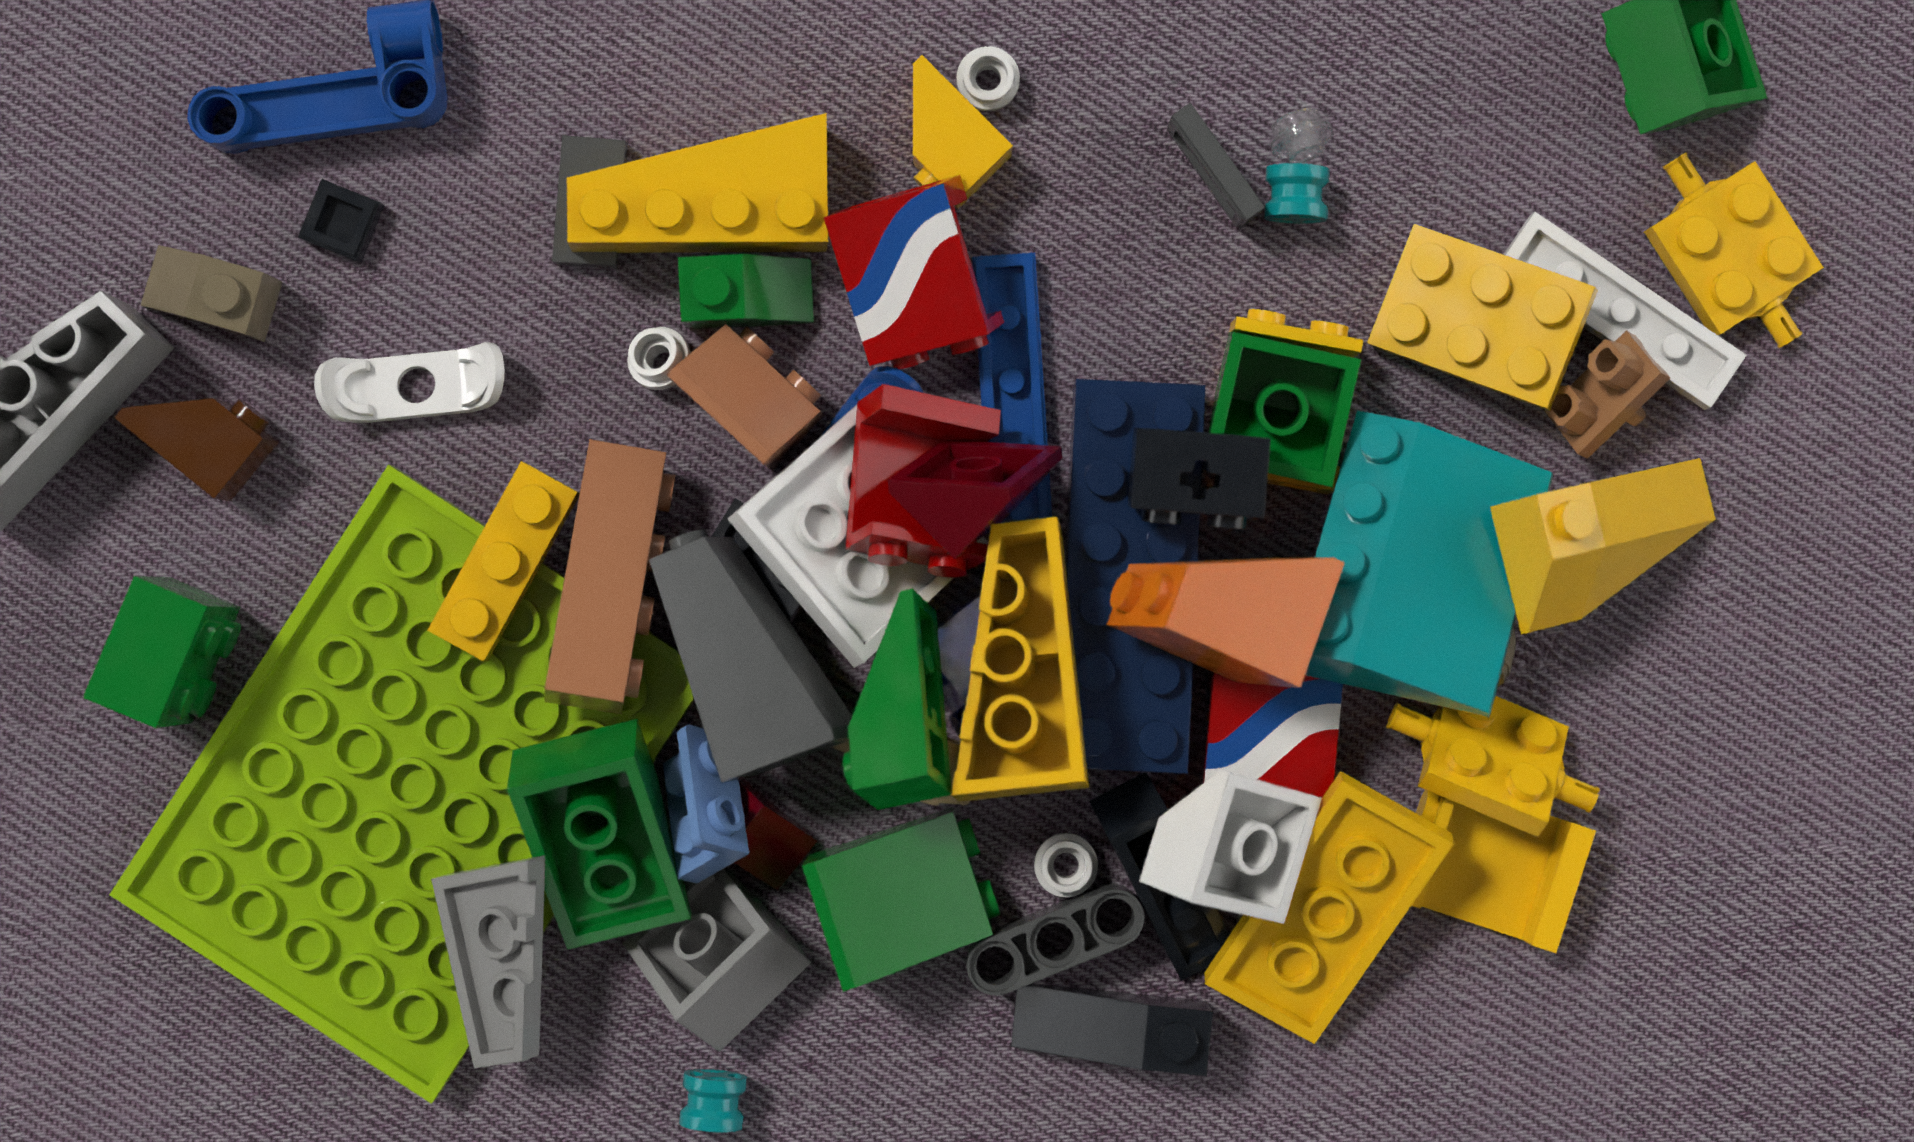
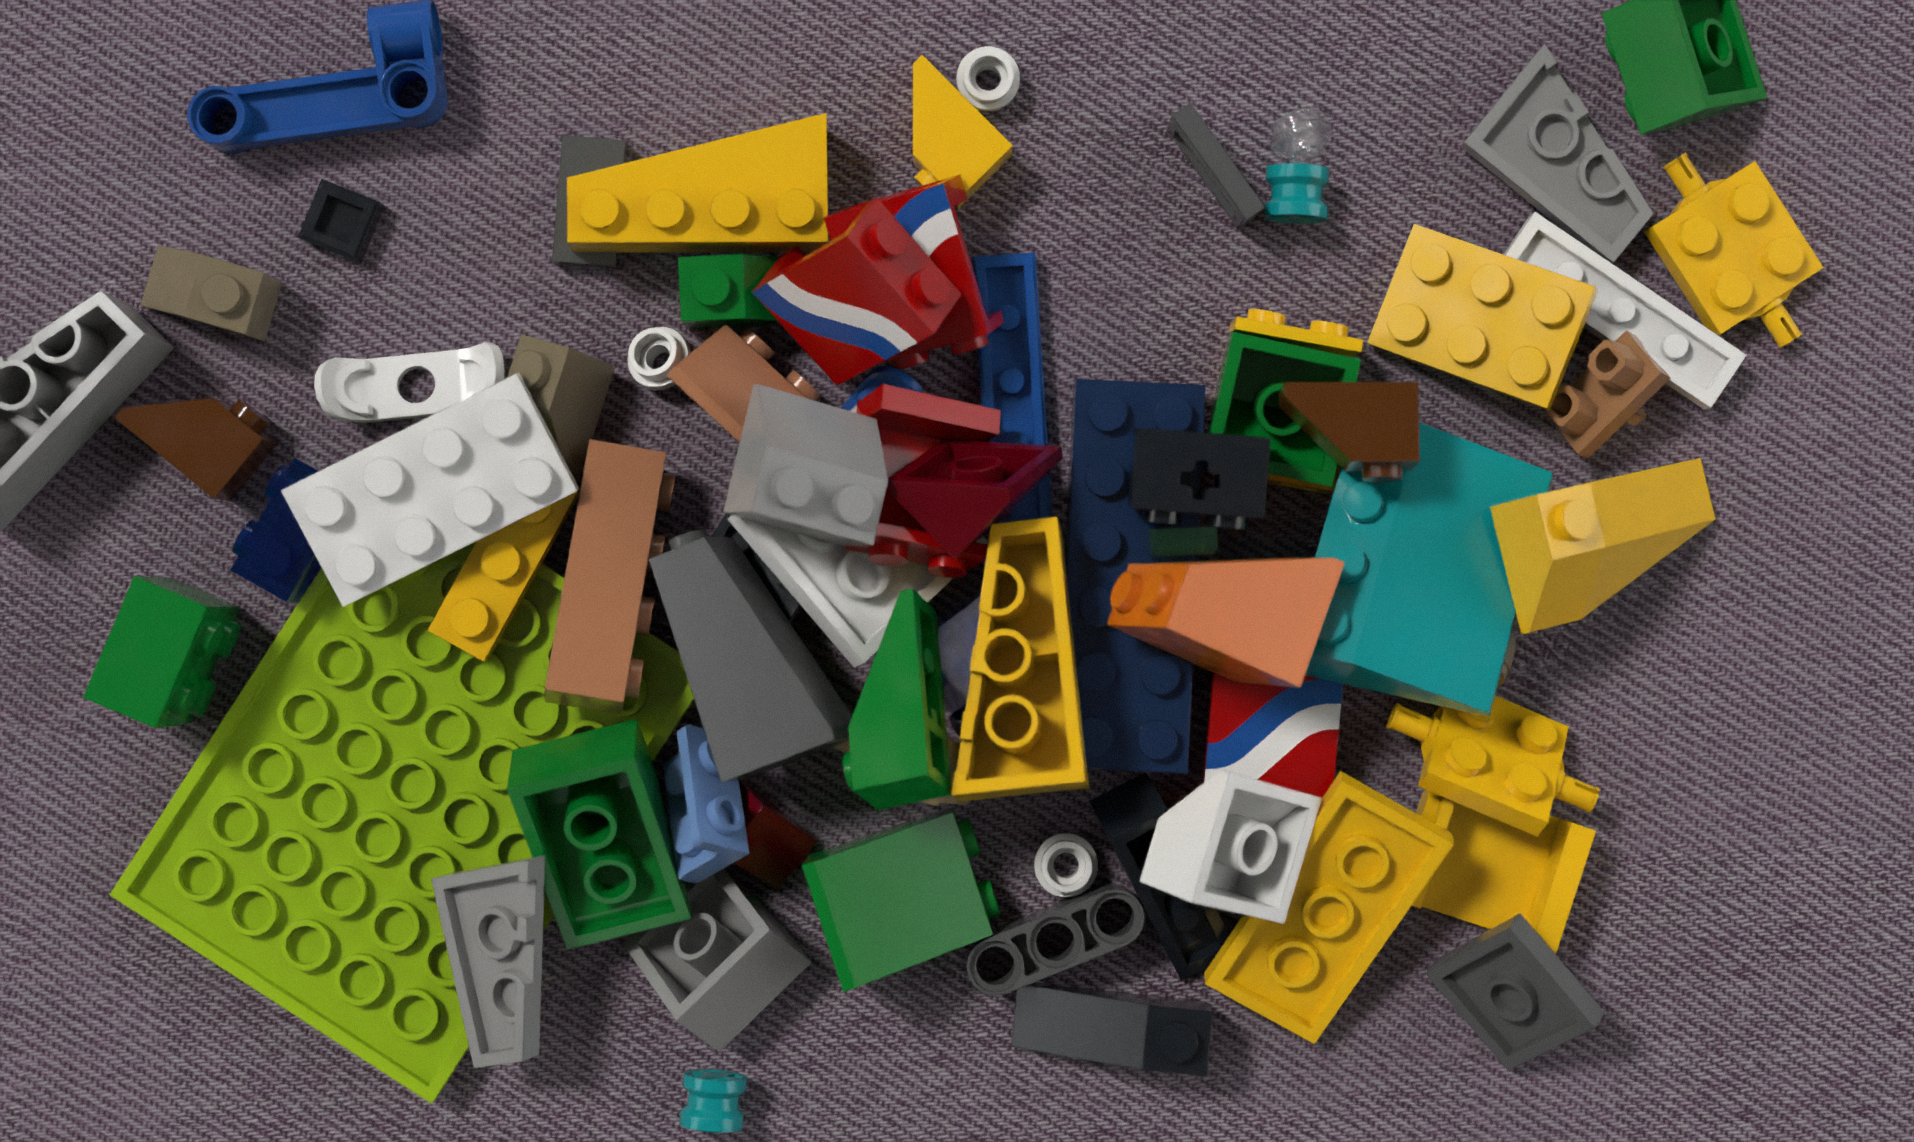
none -> clear blue brick [230,457,324,602]
none -> white plate [281,372,579,607]
none -> dark tan slope [507,334,615,484]
none -> light grey slope [723,384,888,546]
none -> red panel [752,197,962,385]
none -> clear green tile [1146,527,1218,558]
none -> reddish brown slope [1279,382,1420,482]
none -> dark grey plate [1425,913,1605,1070]
none -> light grey wing [1460,44,1654,263]

